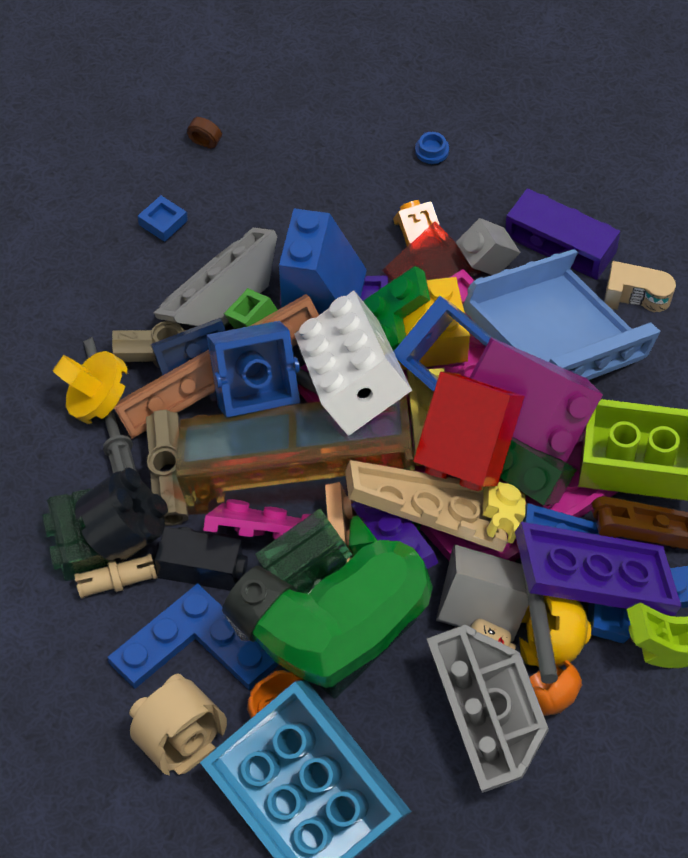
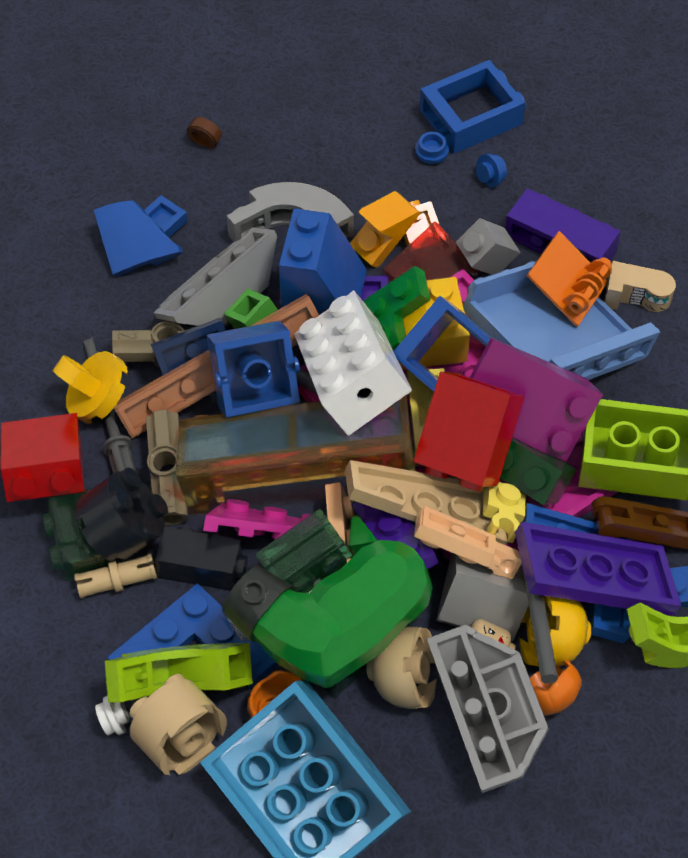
none -> red brick [1,413,85,502]
none -> blue slope [93,200,183,276]
none -> white plate [95,695,130,735]
none -> lime arch [105,643,253,703]
none -> light grey arch [227,182,354,242]
none -> light orange slope [350,191,421,268]
none -> tan cylinder [367,626,437,709]
none -> light nougat hinge [414,506,522,579]
none -> blue window [420,60,526,154]
none -> blue plate [476,153,507,188]
none -> orange hinge [526,231,612,327]

